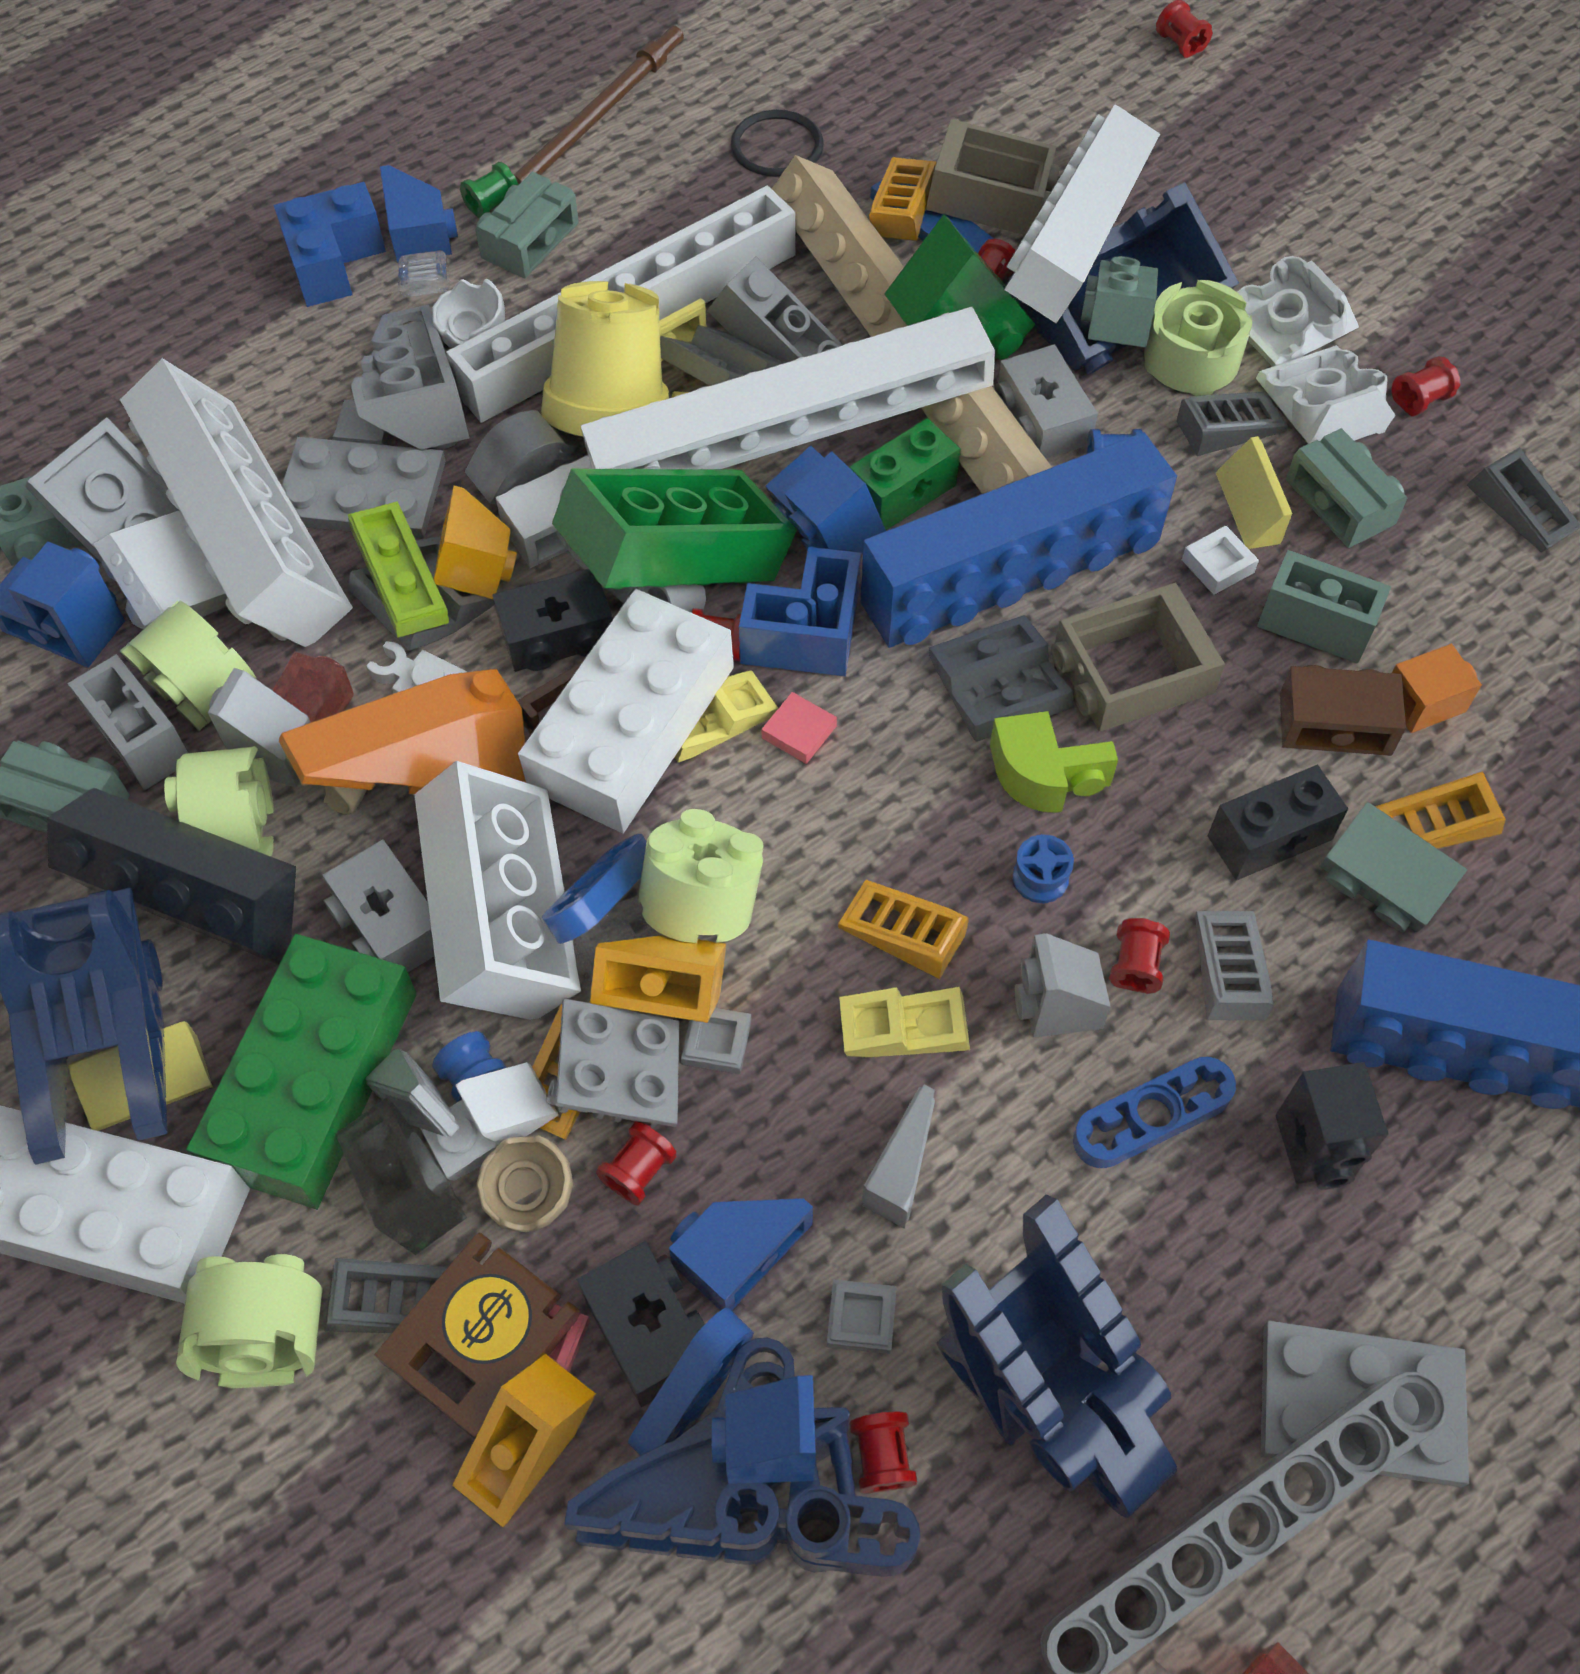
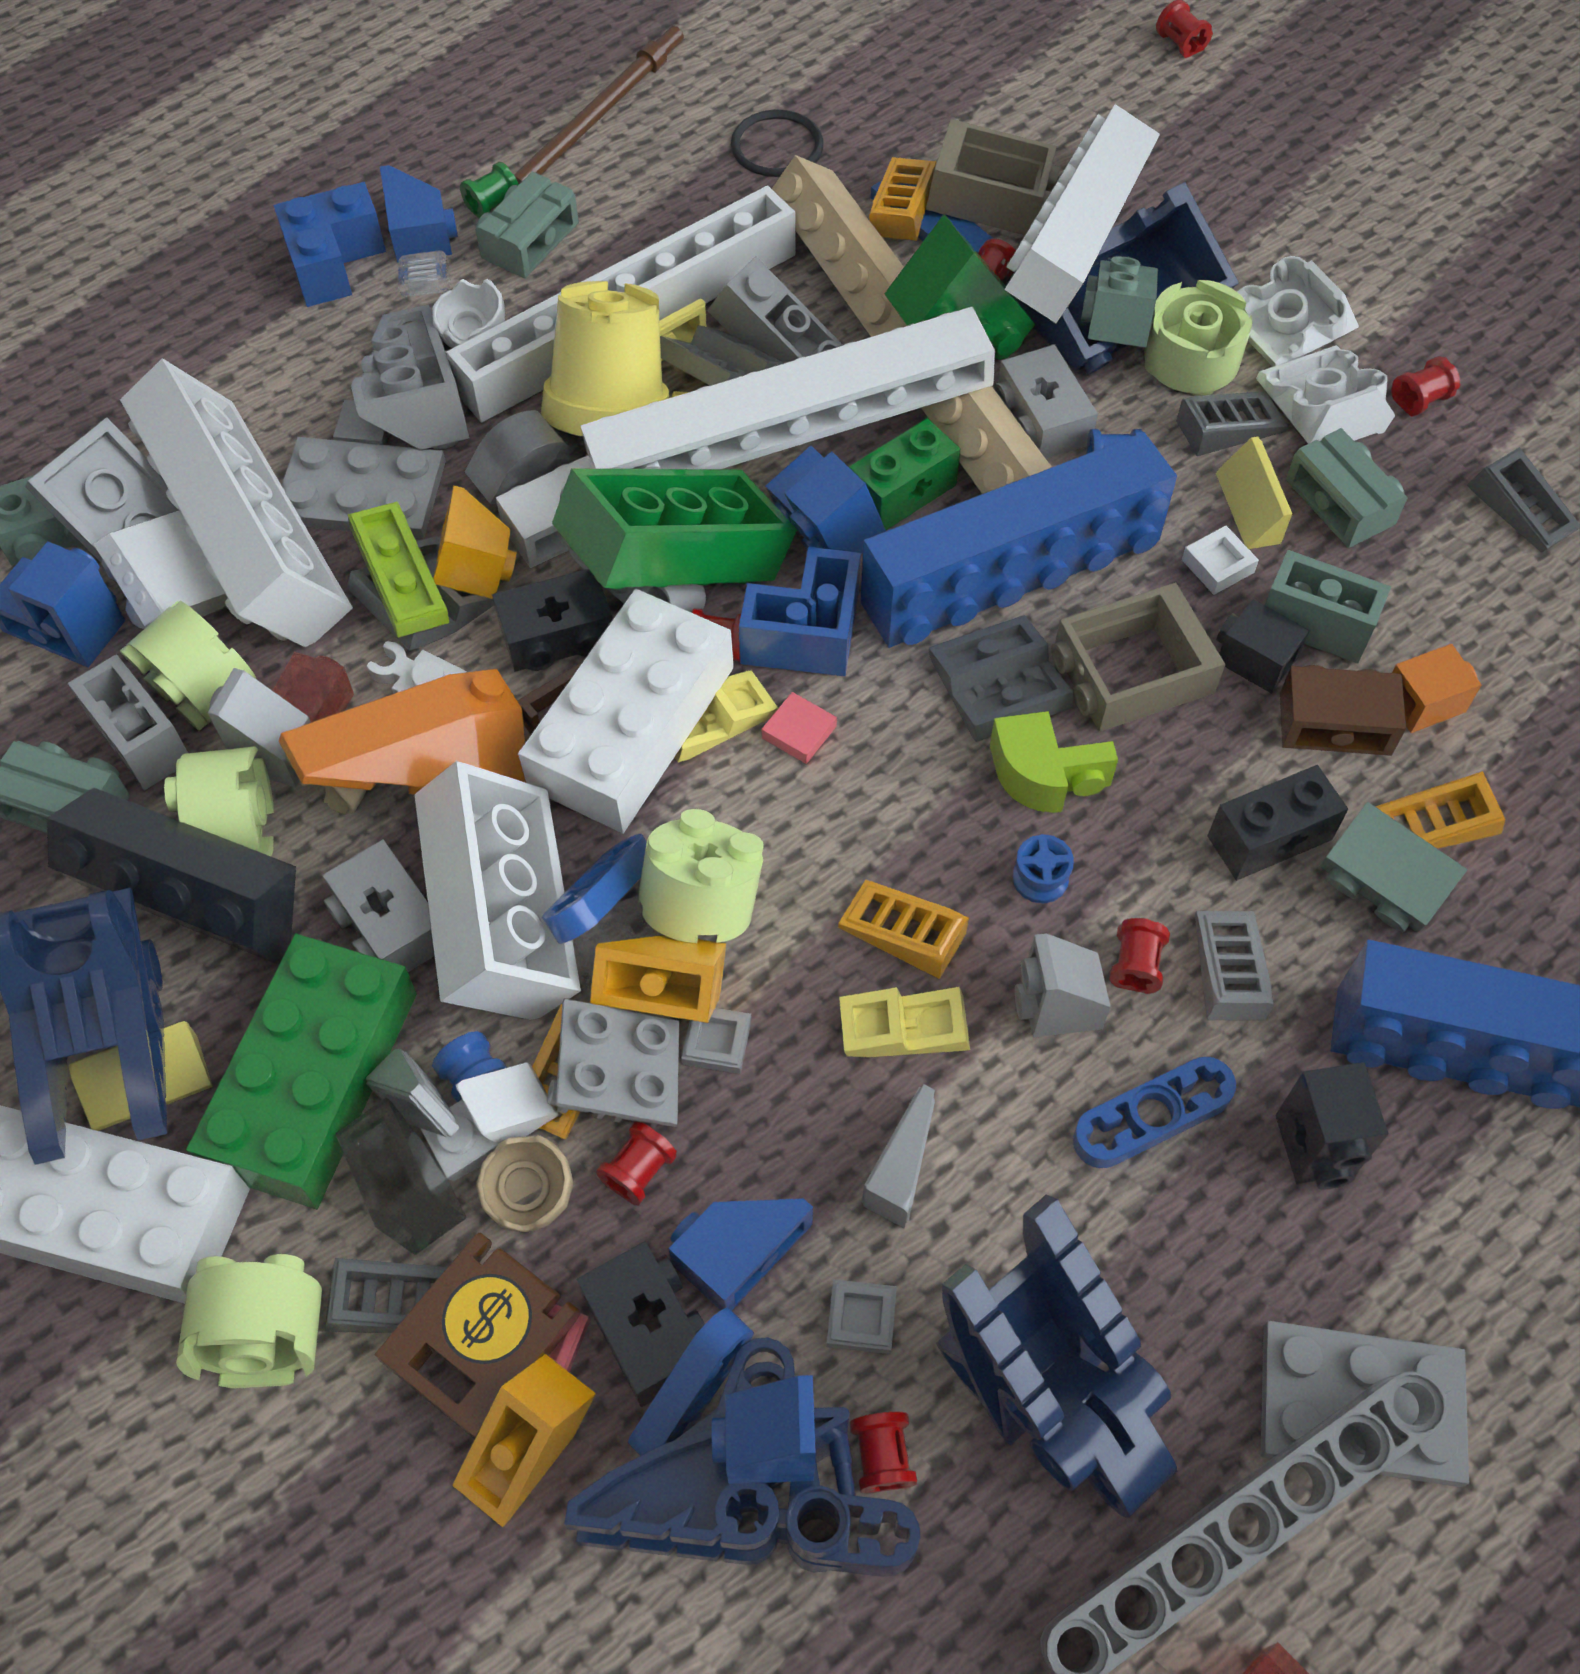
none -> black brick [1216,599,1310,694]

